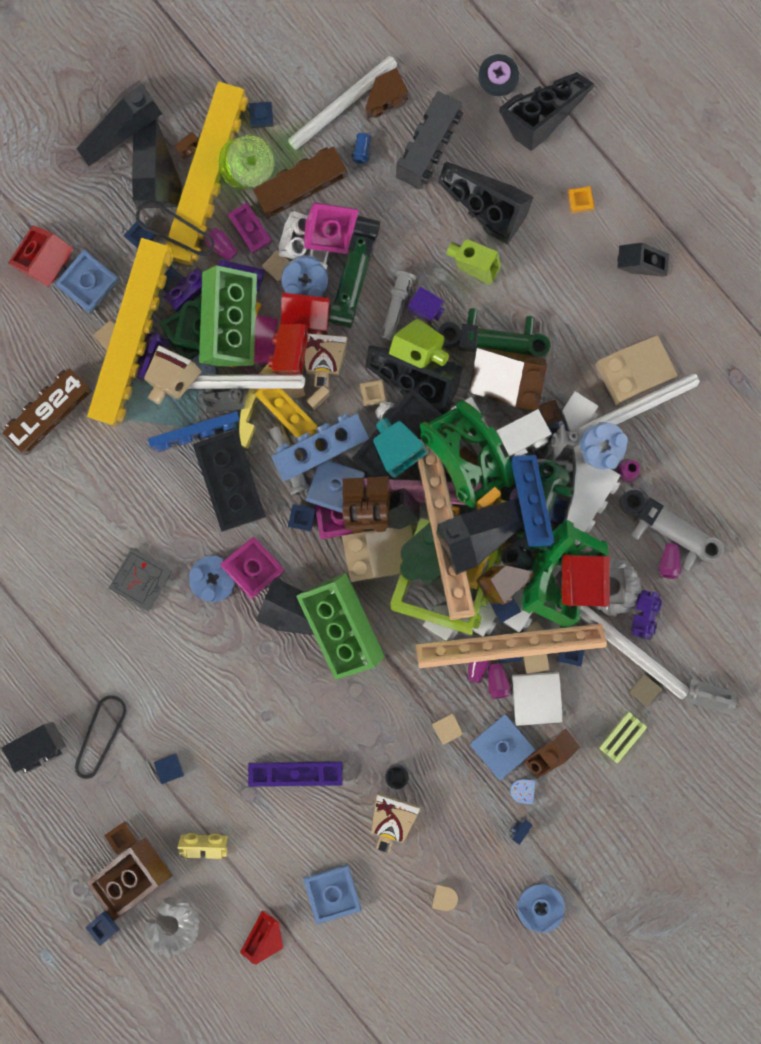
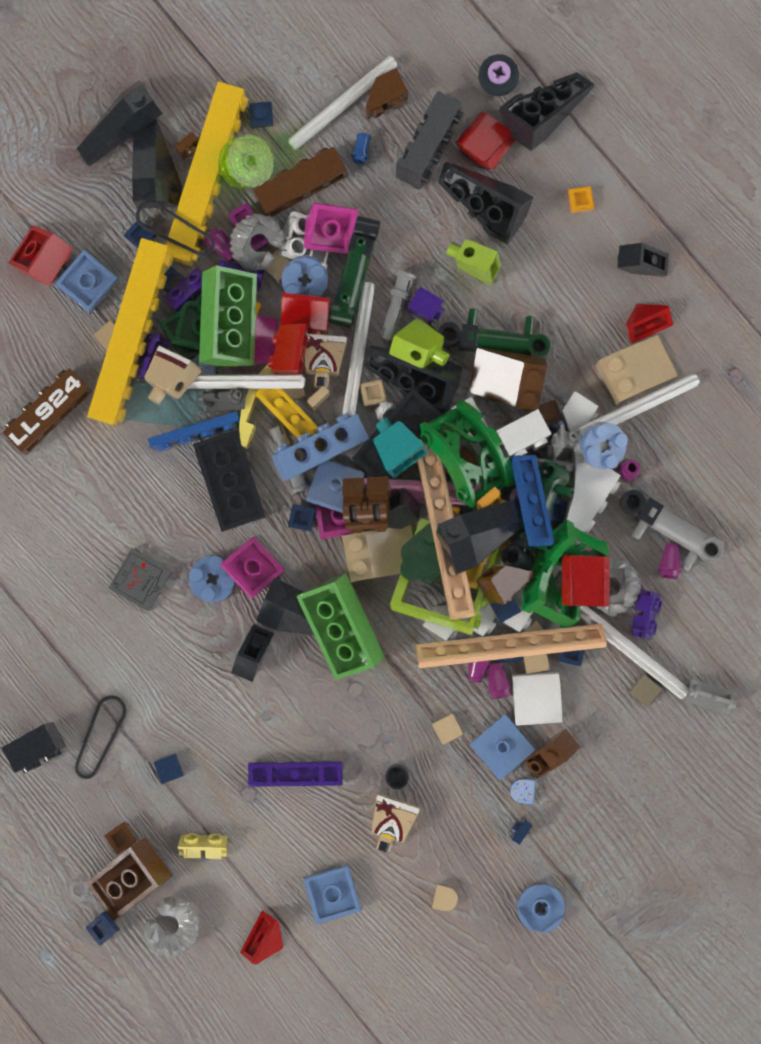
yellowish green tile [598,712,647,763] -> none
none -> light grey piece [230,213,285,272]
none -> black slope [231,624,274,682]
none -> white axle [343,282,375,416]
none -> red slope [455,111,516,170]
none -> red slope [626,303,673,344]

